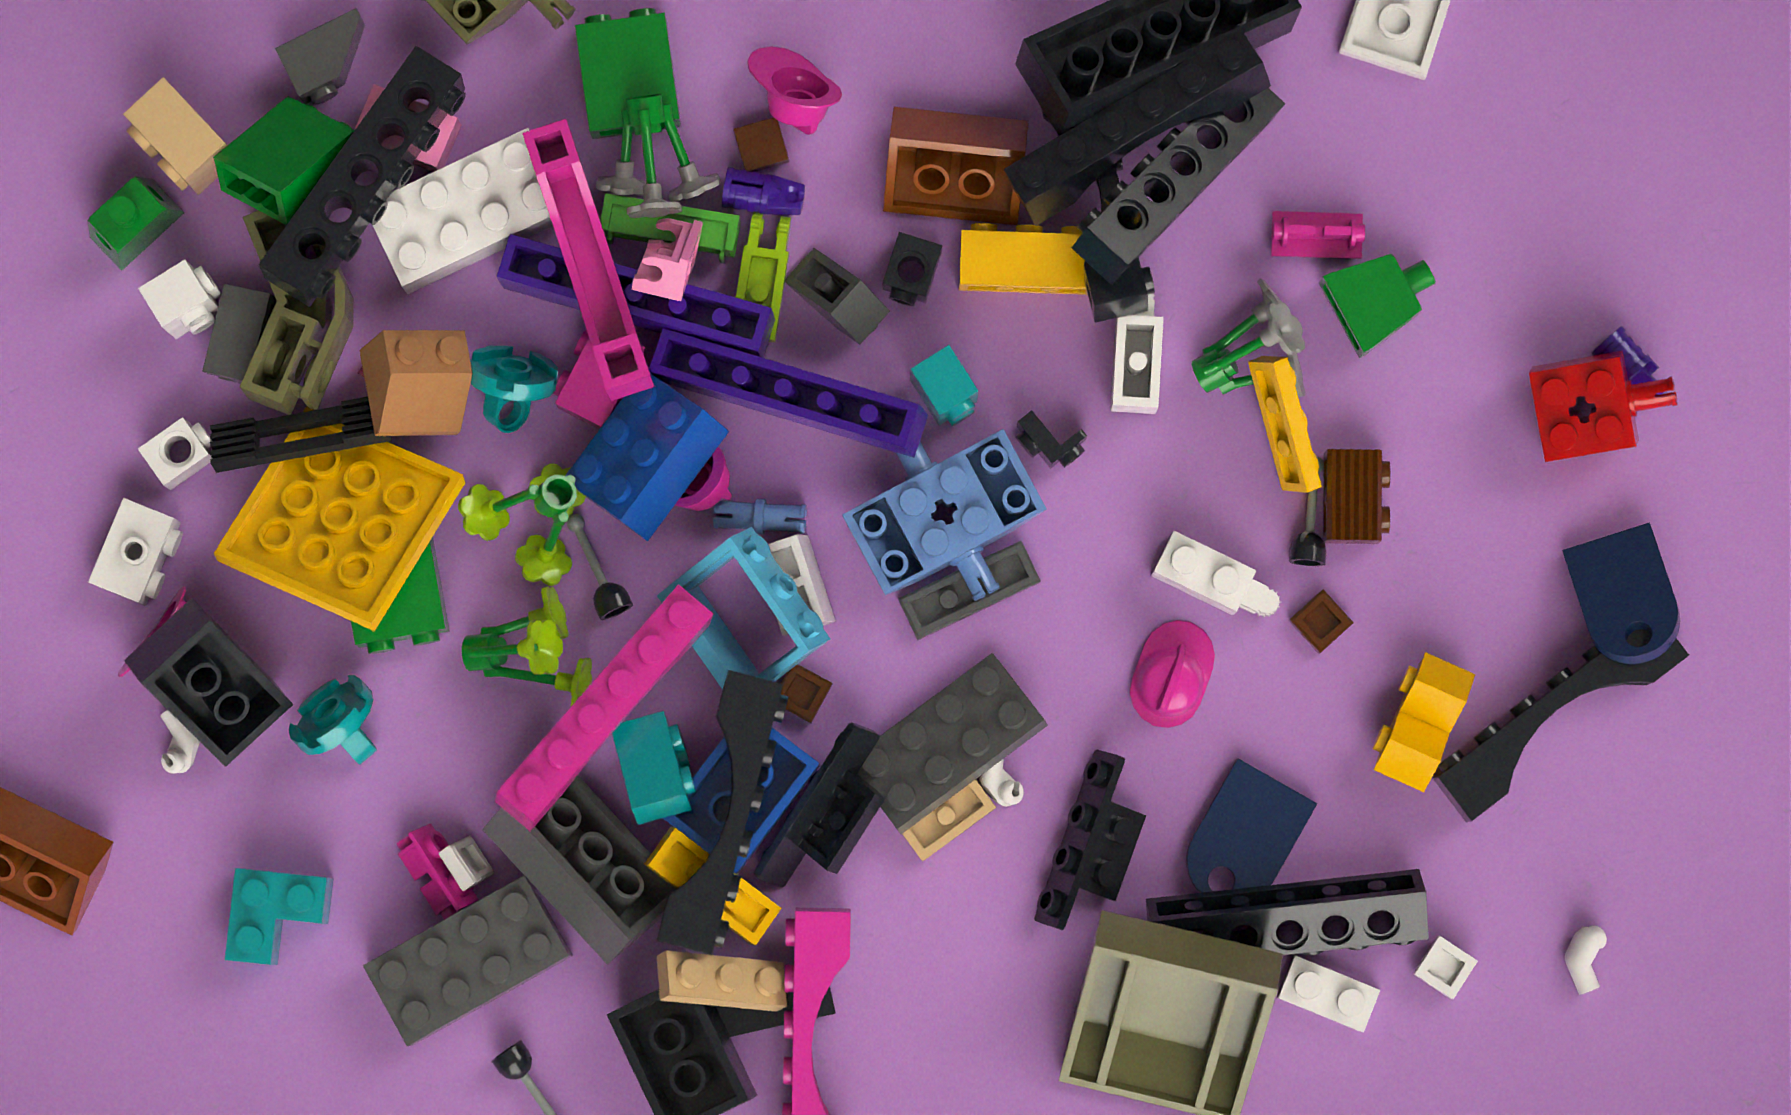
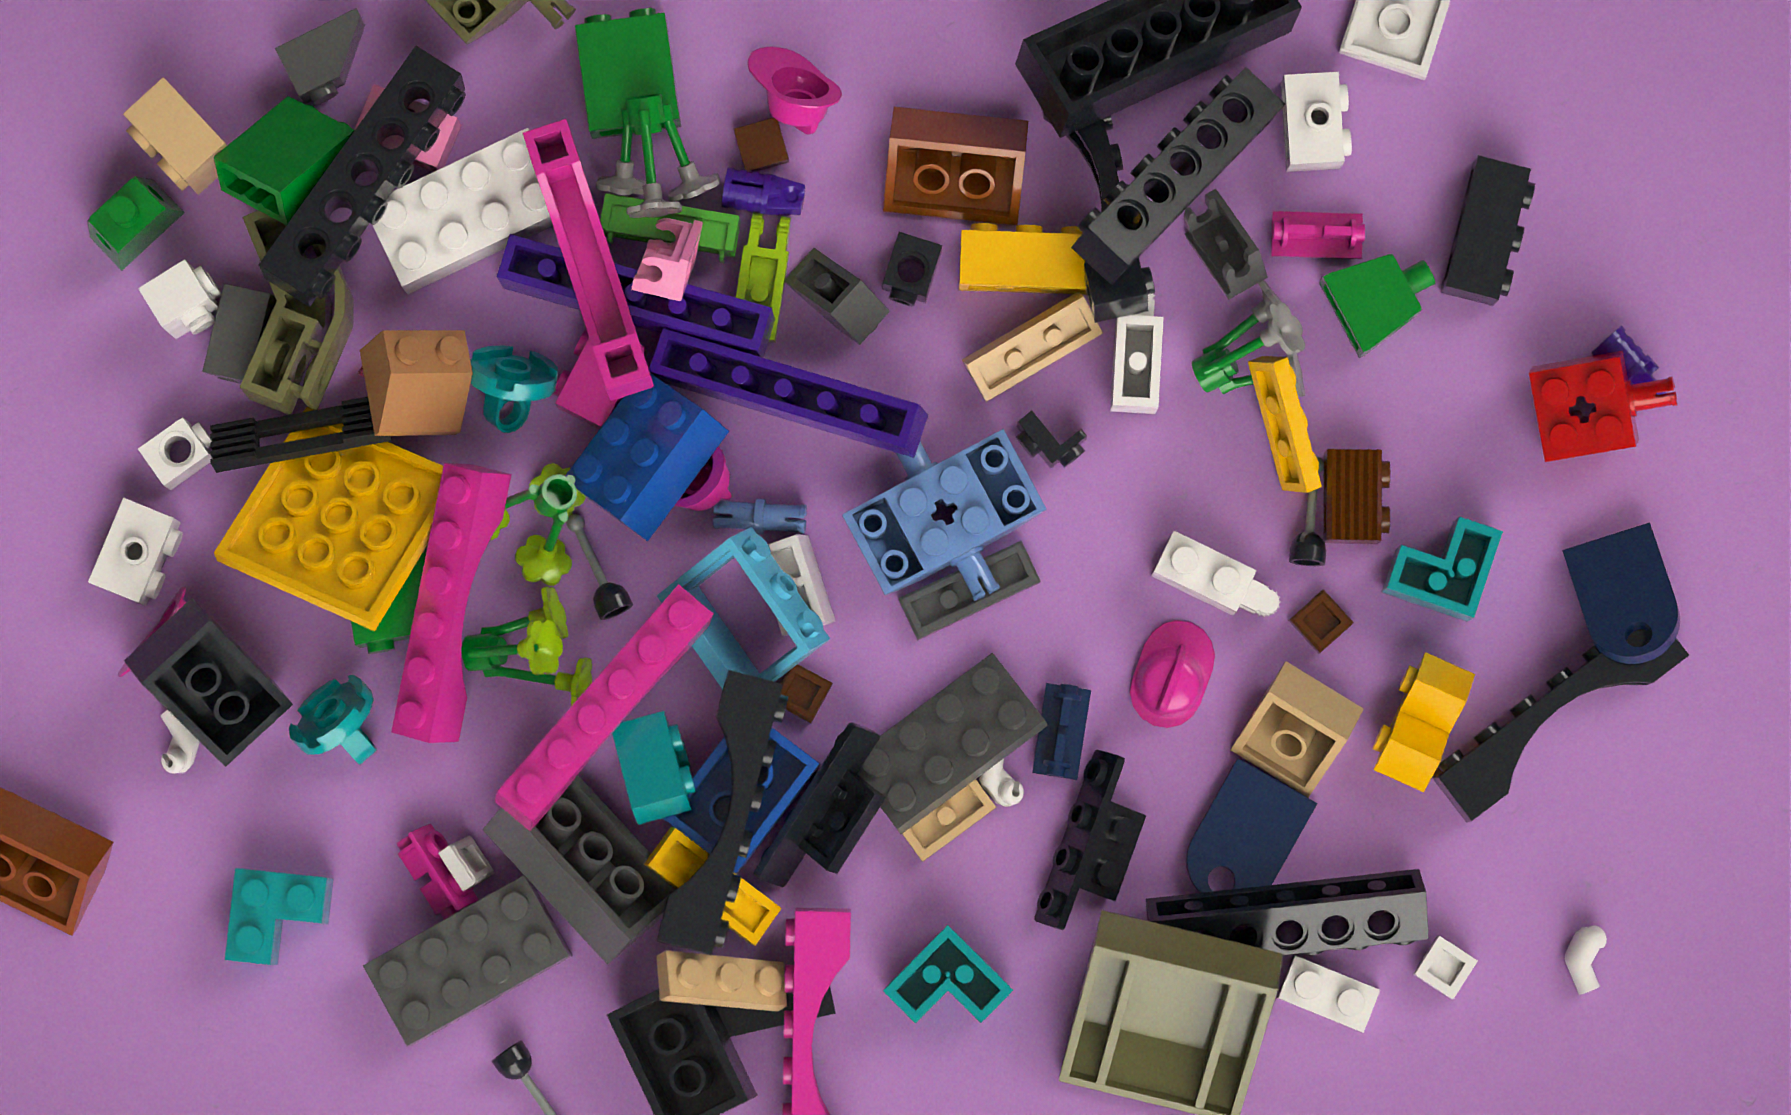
teal brick [910,345,979,426] -> none
black arch [1003,28,1271,226] -> none
none -> dark pink arch [391,463,512,743]
none -> teal brick [883,925,1013,1024]
none -> tan plate [962,291,1103,402]
none -> dark blue hinge [1032,683,1091,780]
none -> dark grey hinge [1184,189,1268,300]
none -> tan slope [1231,661,1364,798]
none -> white brick [1280,72,1352,172]
none -> teal brick [1381,516,1503,622]
none -> black brick [1440,155,1535,306]

